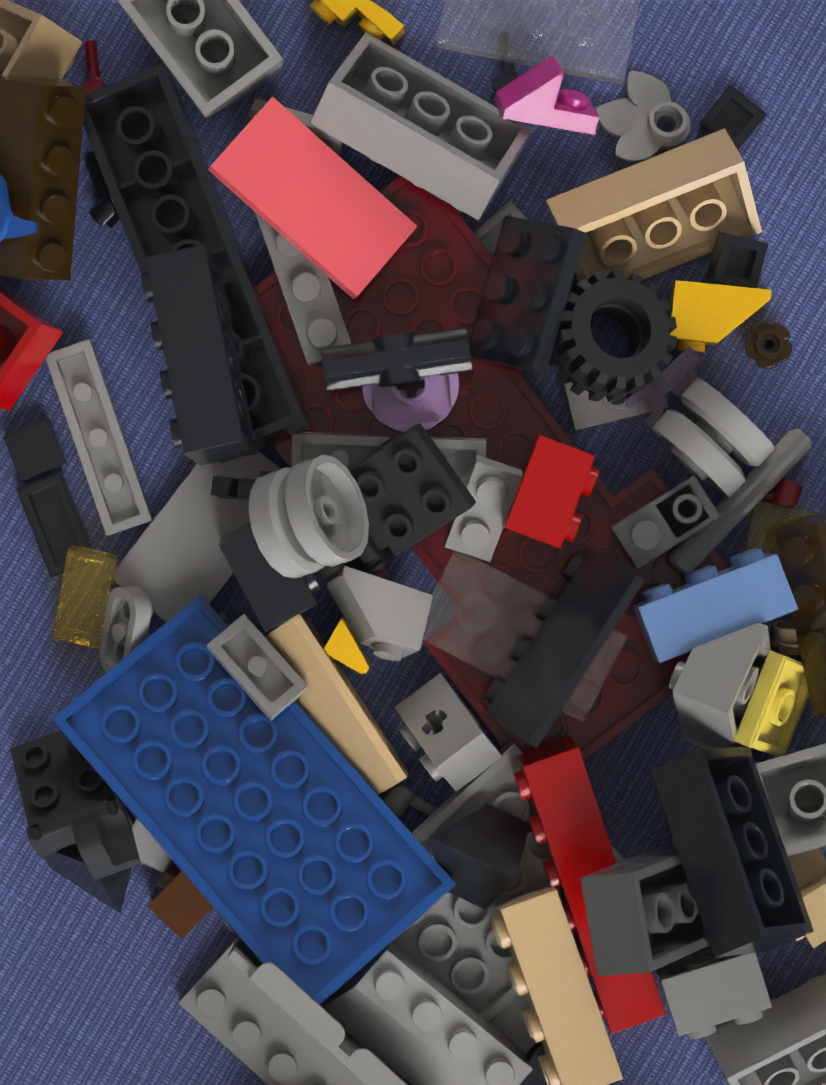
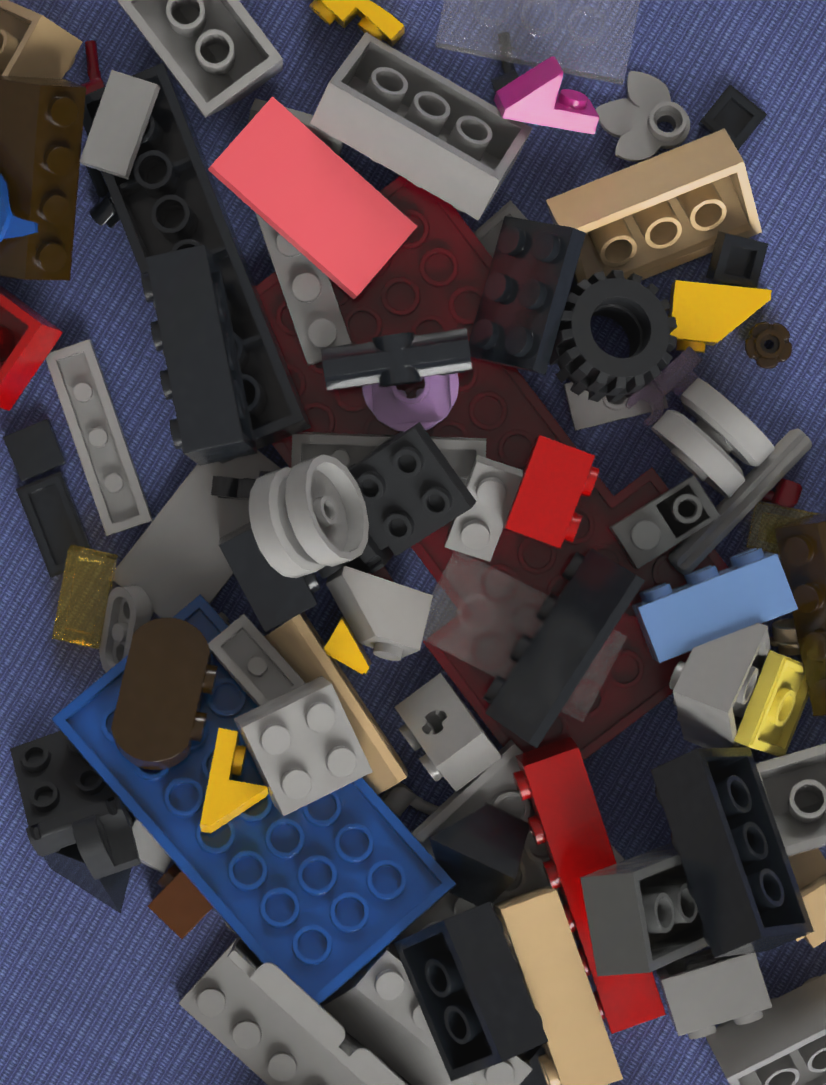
none -> light grey tile [79,70,160,179]
none -> dark brown brick [111,618,218,770]
none -> yellow slope [200,728,268,834]
none -> light grey brick [234,676,373,816]
none -> black brick [394,901,549,1081]

